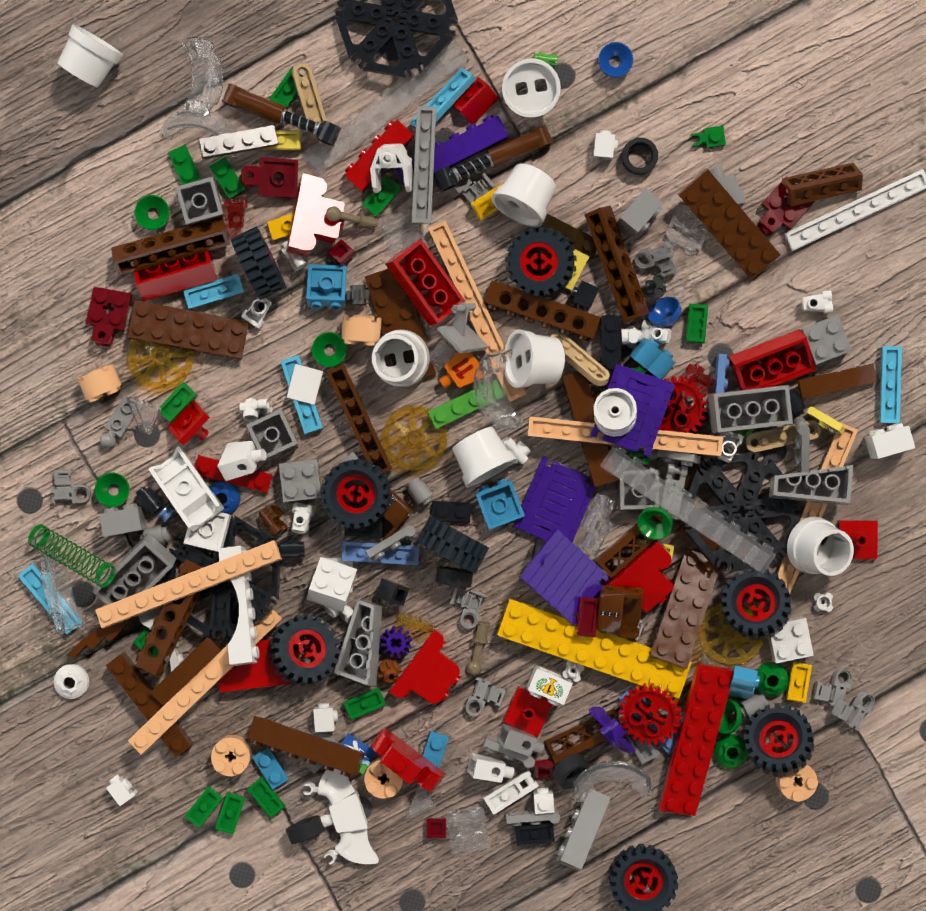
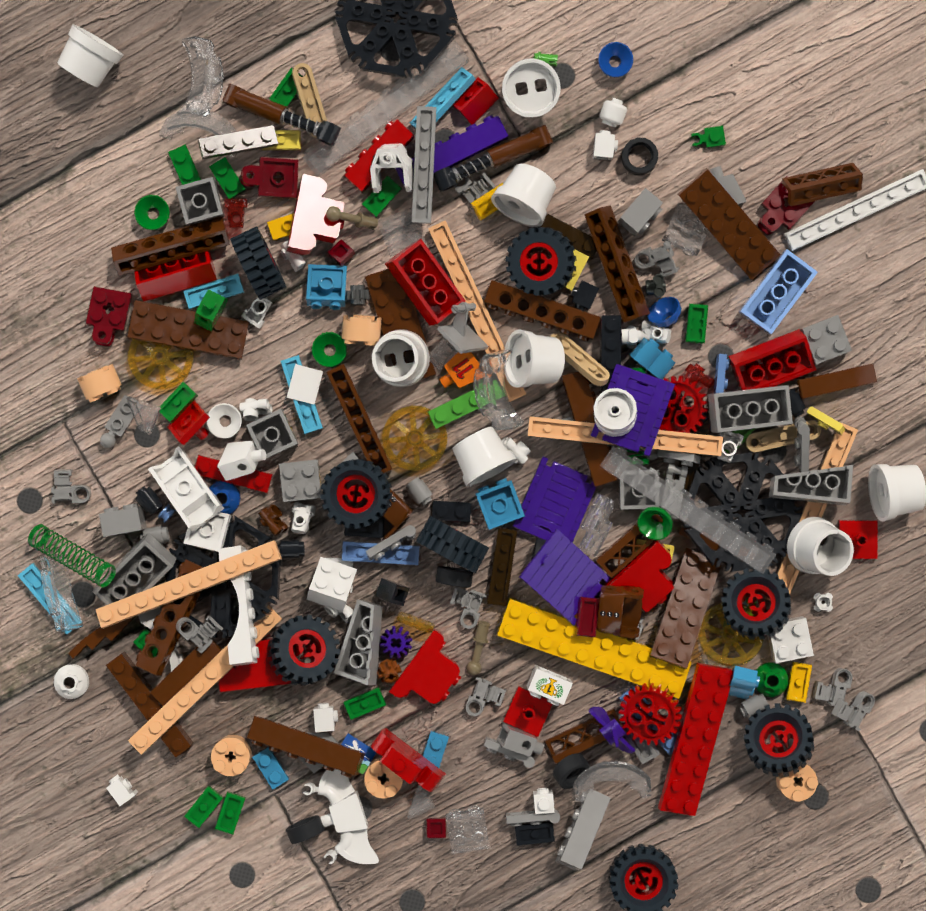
green piece [95,472,130,507] -> none
green plate [247,776,286,818] -> none
white torso [467,753,514,783] -> none
white plate [483,769,539,815] -> none
dark red plate [534,759,554,778] -> none
white plate [562,660,584,682] -> none
green piece [713,734,748,769] -> none
green piece [718,699,742,734] -> none
white plate [802,290,833,314] -> none
white brick [864,423,915,459] -> none
medium azure plate [879,346,902,423] -> none
none -> light grey piece [176,616,223,653]
none -> green torso [194,289,228,332]
none -> white piece [207,403,242,438]
none -> dark brown plate [487,528,517,606]
none -> white head [599,98,627,128]
none -> light blue brick [738,249,818,335]
none -> white piece [868,464,926,522]

